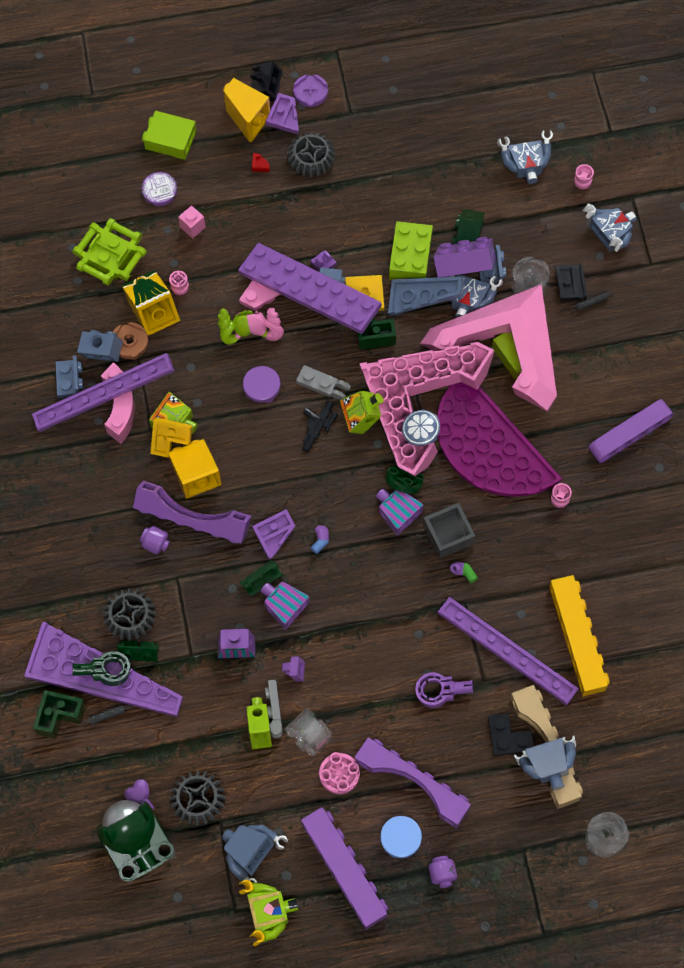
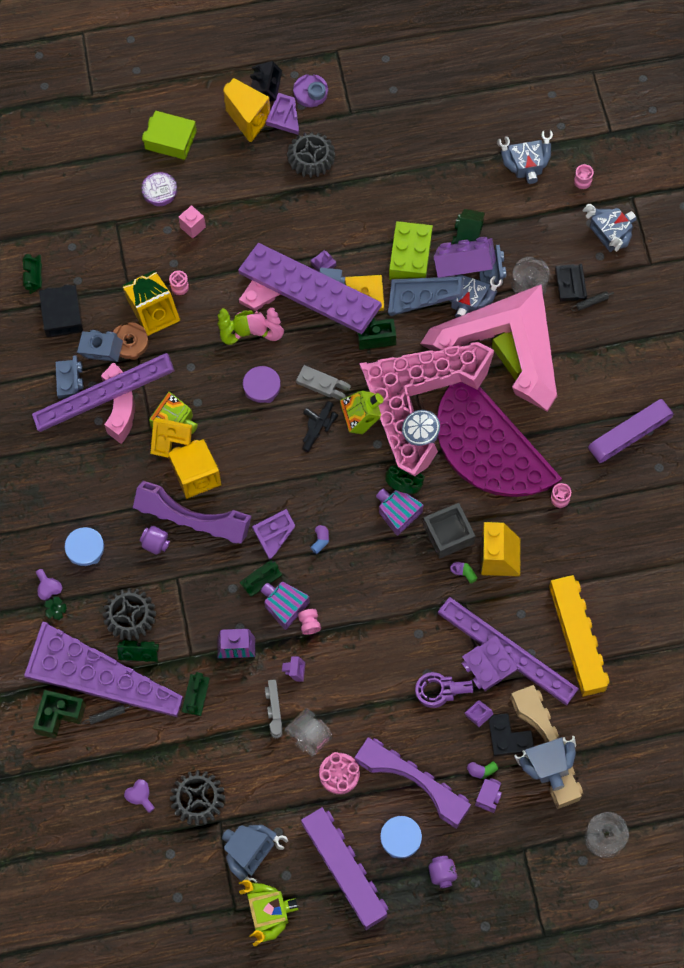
lime brick [72,218,147,286] -> none
dark green pin [73,651,130,686] -> none
dark green piece [96,800,174,881] -> none
lime torso [247,697,272,749] -> none
red tile [252,153,270,172] -> none
none -> dark green hinge [22,254,42,294]
none -> medium lavender rock [36,569,62,601]
none -> black brick [39,285,83,338]
none -> dark green plant [43,596,67,620]
none -> light blue tile [65,527,104,566]
none -> dark green hinge [182,672,210,716]
none -> bright pink wheel [298,609,321,635]
none -> sand blue tile [308,82,326,100]
none -> medium lavender plate [462,636,518,691]
none -> medium lavender tile [465,700,493,727]
none -> arm [467,761,499,779]
none -> medium lavender brick [475,779,502,813]
none -> yellow slope [481,522,520,576]

